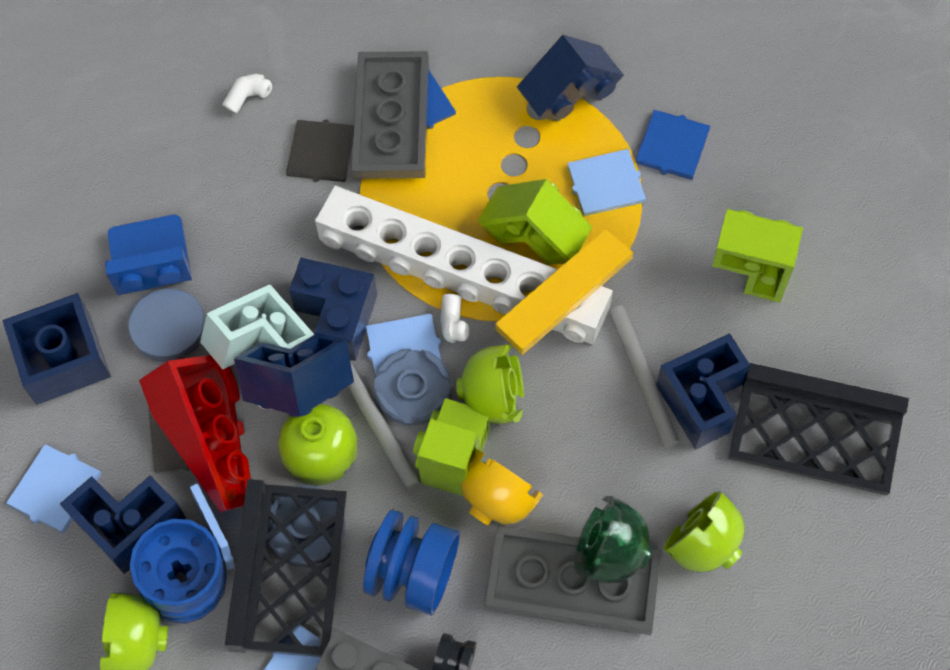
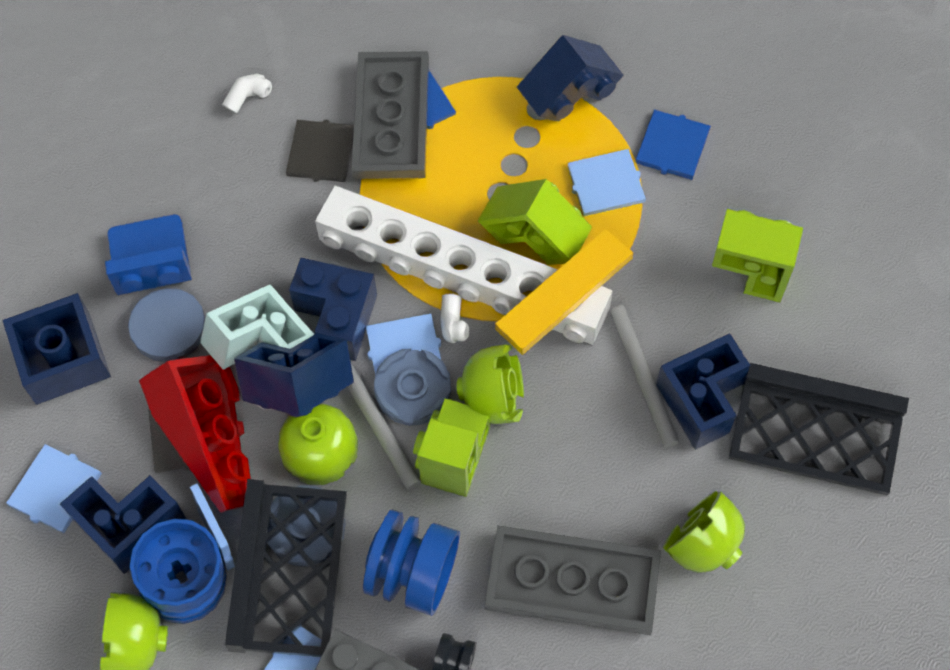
yellow cylinder [460,449,544,526] -> none
clear green cylinder [574,496,652,583] -> none

